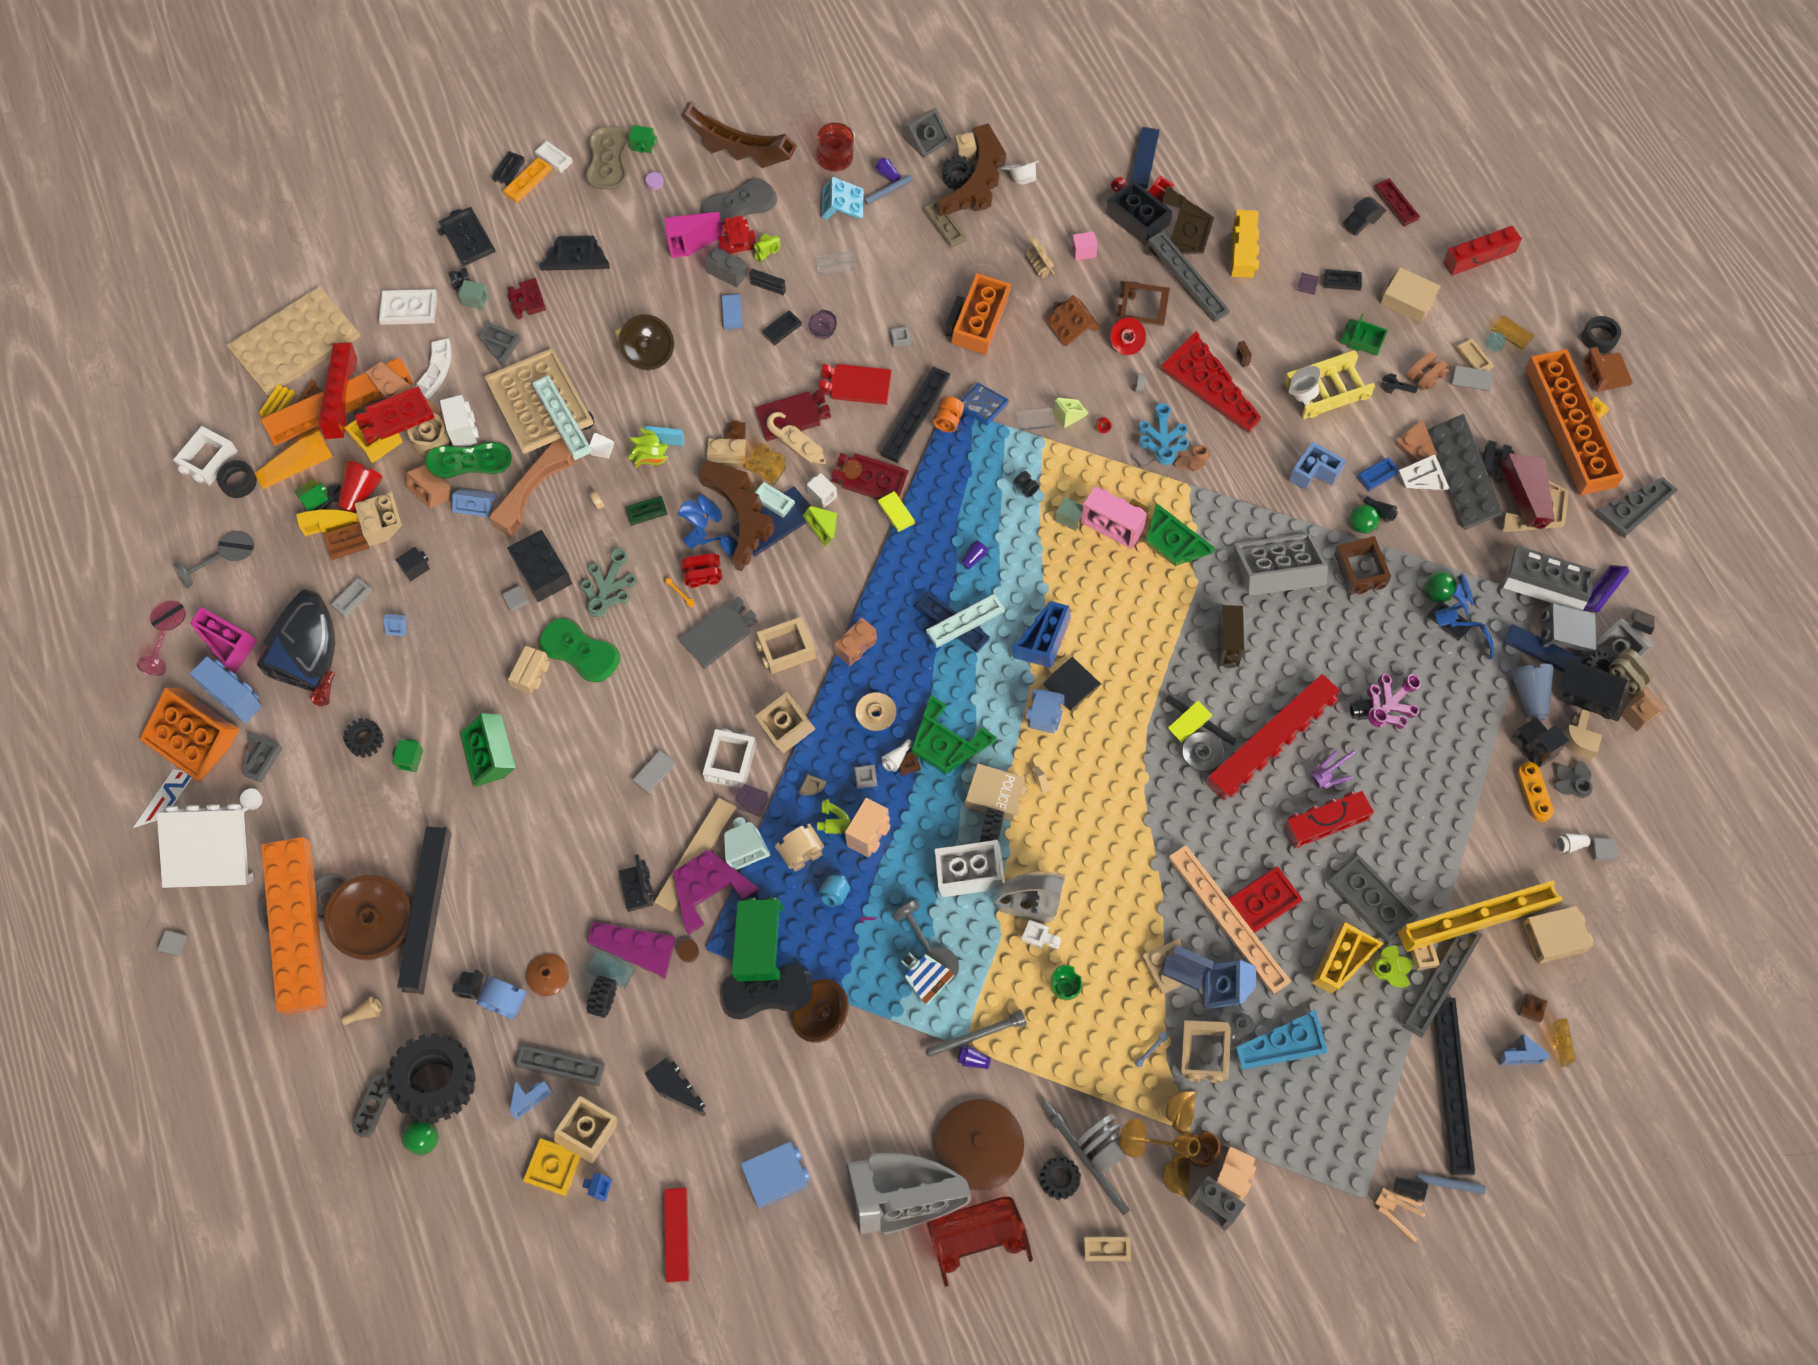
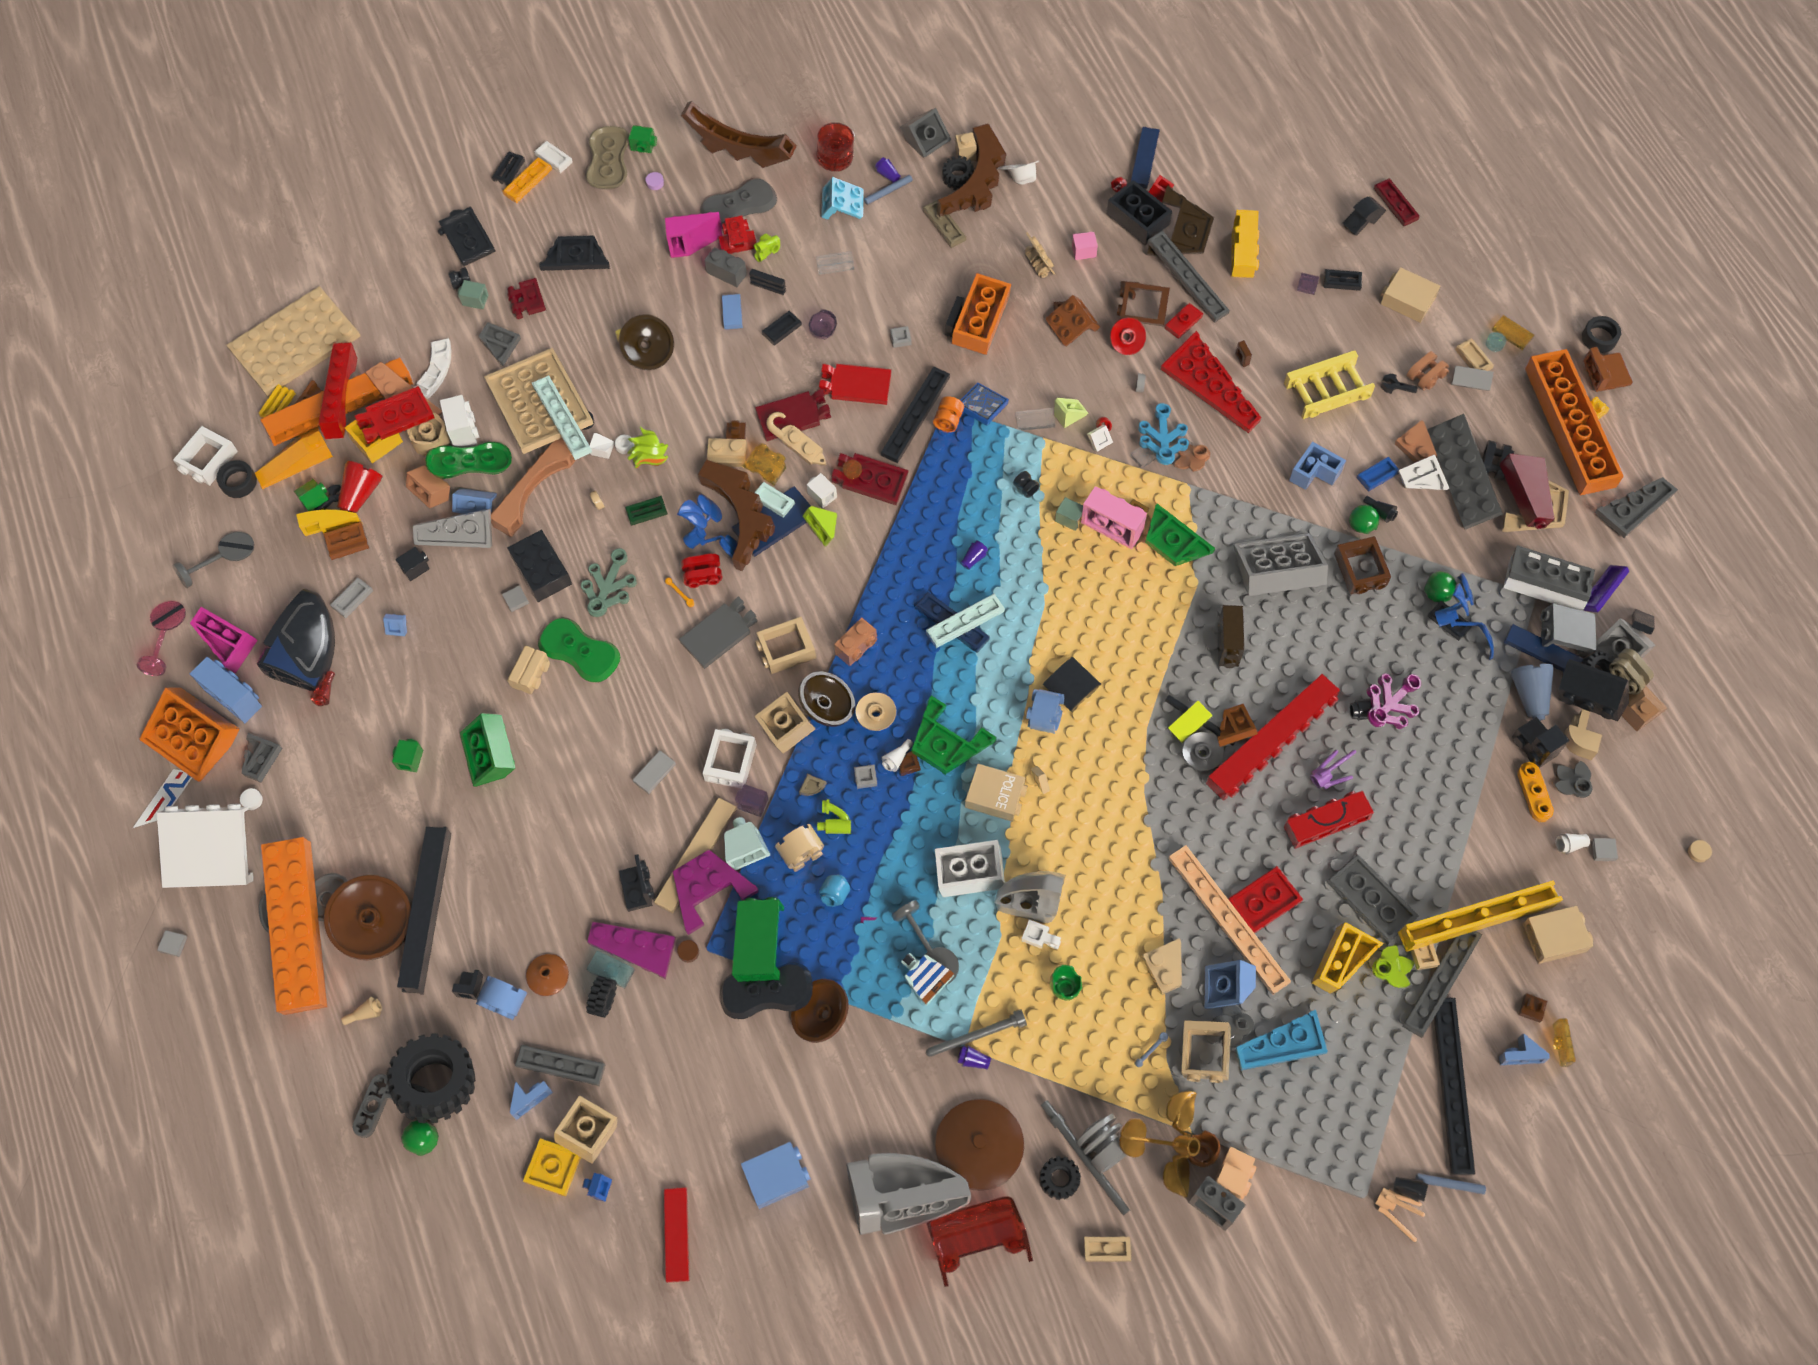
black tyre [343,718,384,758] -> none
tan slope [355,492,402,546] -> none
white tile [379,289,438,325] -> none
black slope [644,1058,706,1117] -> none
medium azure tile [645,426,685,446] -> none
light nougat brick [845,798,891,858] -> none
neon yellow tile [878,491,915,532] -> none
black tyre [980,808,1004,842] -> none
blue wedge [1011,601,1071,668] -> none
dark blue panel [1161,945,1214,990] -> none
white piece [1288,366,1321,405] -> none
green piece [1340,313,1388,356] -> none
red brick [1443,225,1522,275] -> none
none -> light grey wing [413,508,492,548]
none -> white tile [615,435,634,454]
none -> dark brown dish [798,671,855,727]
none -> white plate [1087,425,1113,451]
none -> red plate [1165,303,1203,339]
none -> dark orange wing [1218,704,1257,747]
none -> tan tile [1688,840,1712,862]

